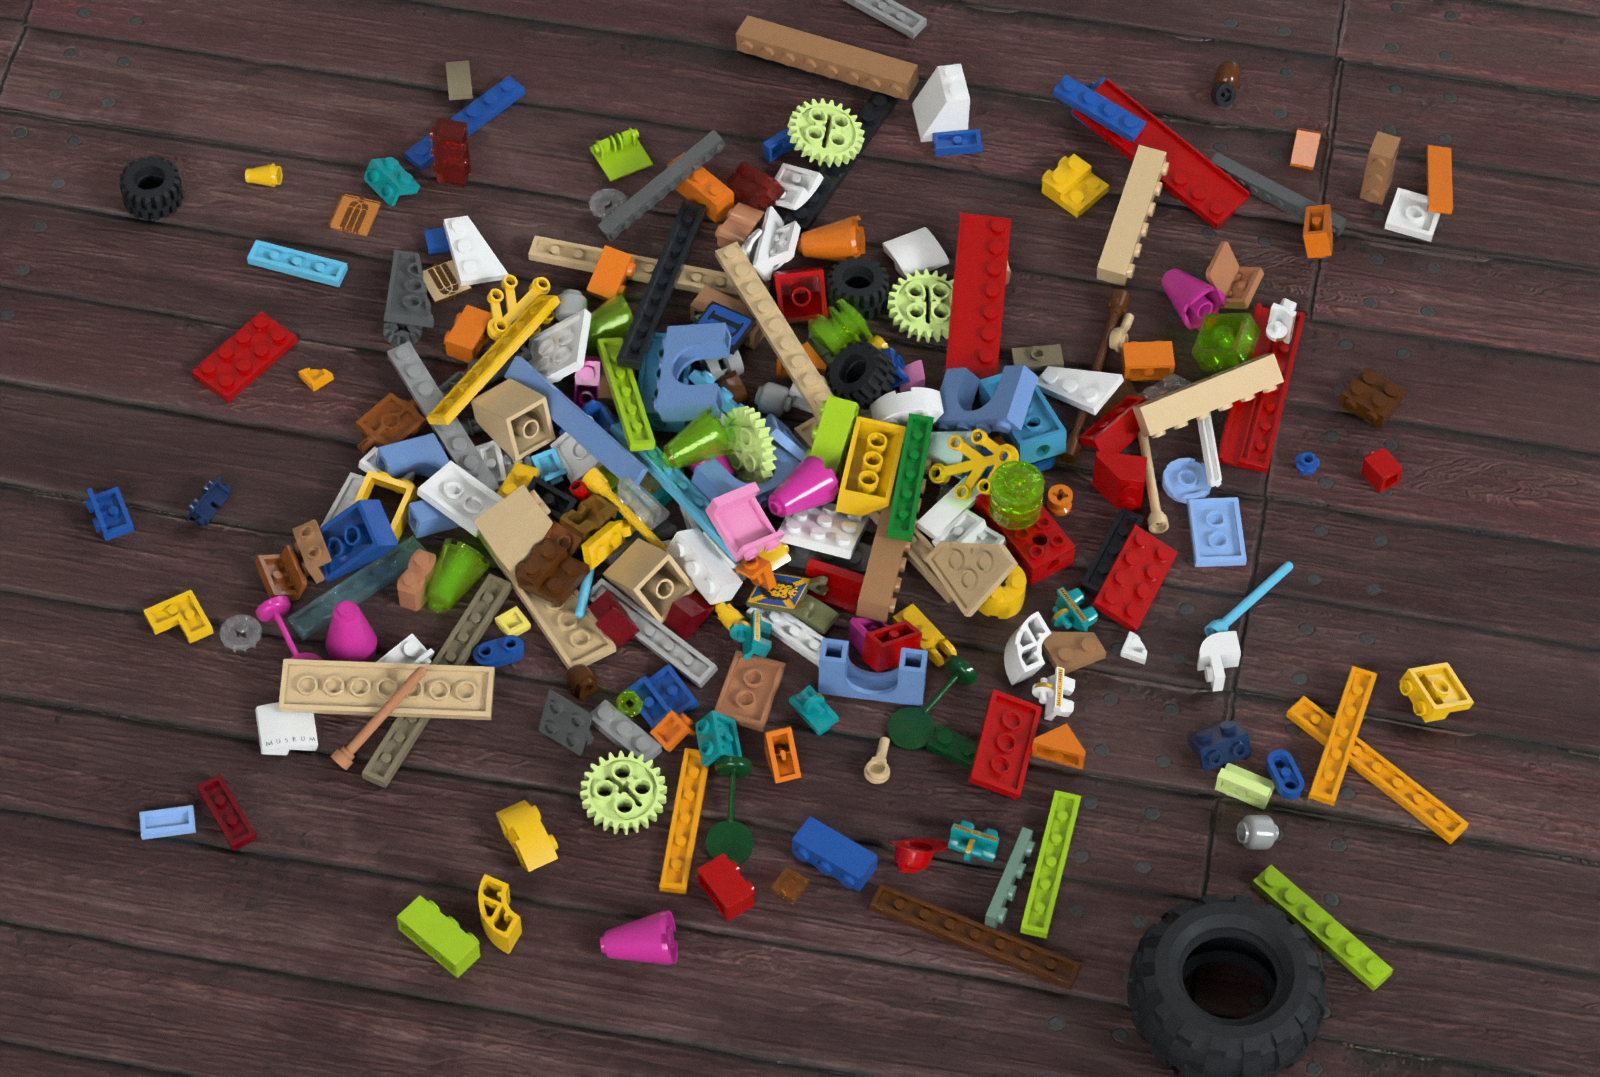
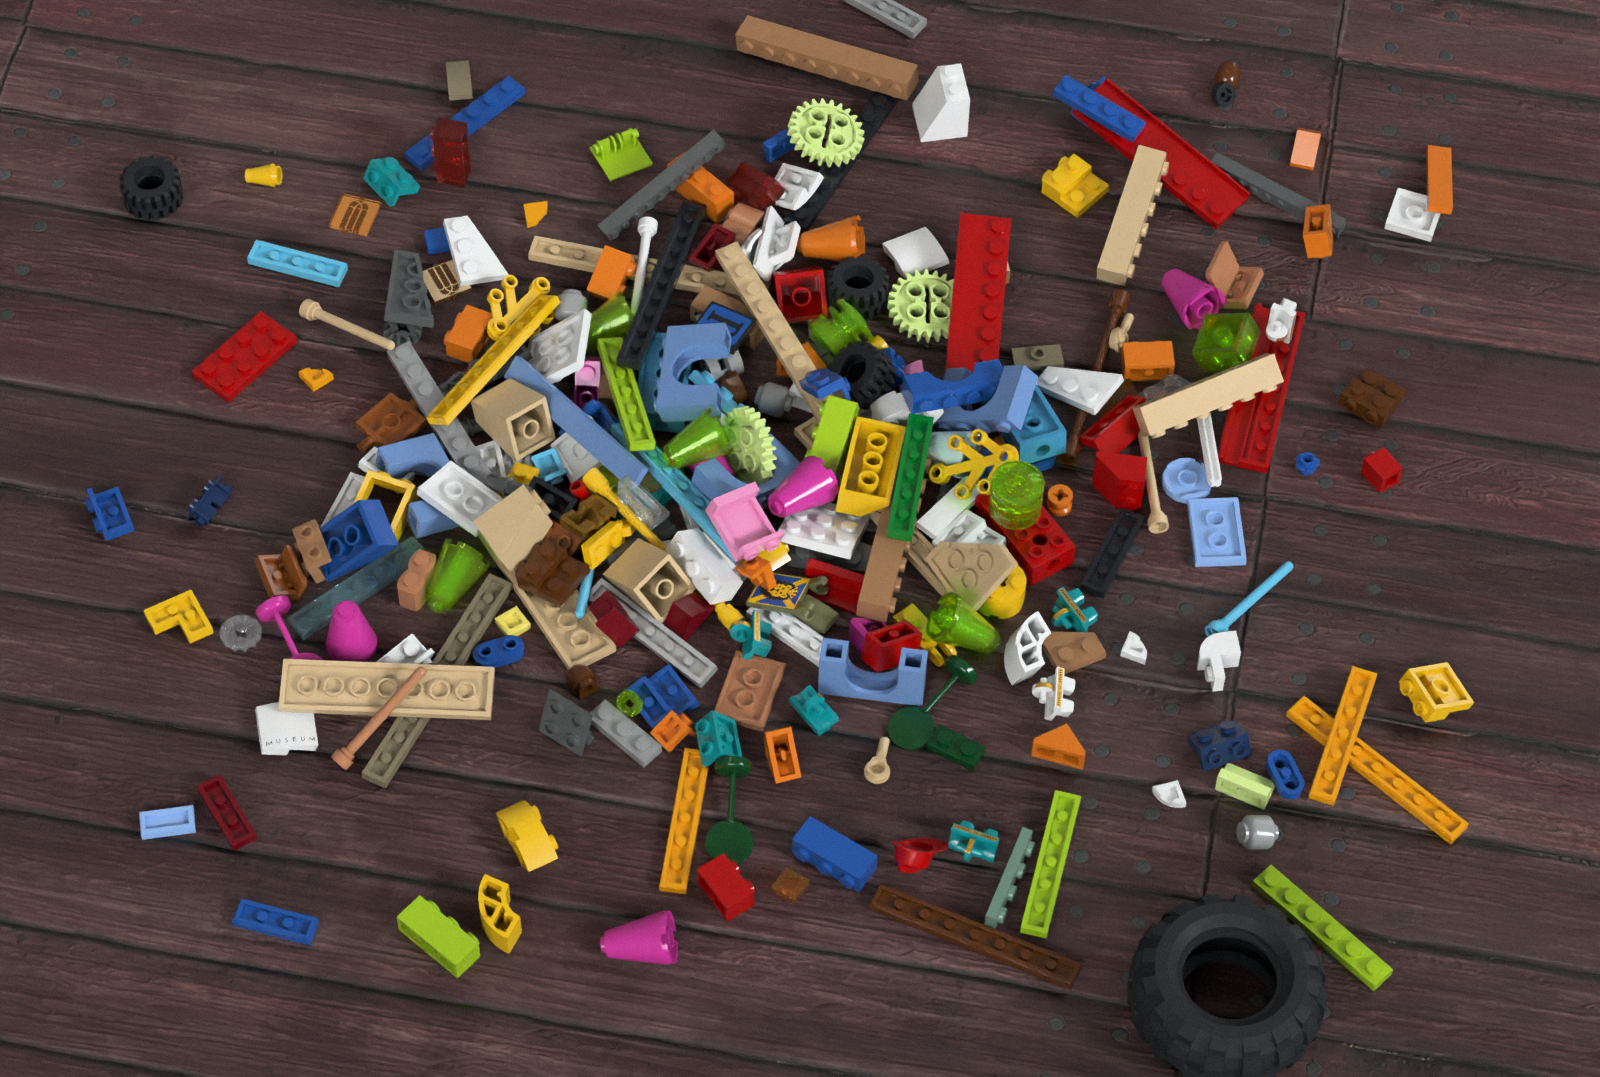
yellowish green gear [580,751,667,835] -> none
clear gear [589,188,627,221] -> none
light blue tile [765,414,808,461] -> none
blue plate [932,129,983,157] -> none
red plate [968,689,1042,800] -> none
red plate [1091,525,1178,633] -> none
medium nougat brick [1360,131,1401,205] -> none
none -> blue tile [232,898,320,946]
none -> tan piece [299,299,395,350]
none -> dark grey axle [485,473,533,497]
none -> light orange tile [523,201,548,228]
none -> white piece [630,217,658,316]
none -> dark red slope [689,223,736,272]
none -> blue bracket [799,368,851,400]
none -> blue arch [901,359,1003,414]
none -> clear neon green cone [926,592,1001,654]
none -> white tile [1152,780,1186,808]

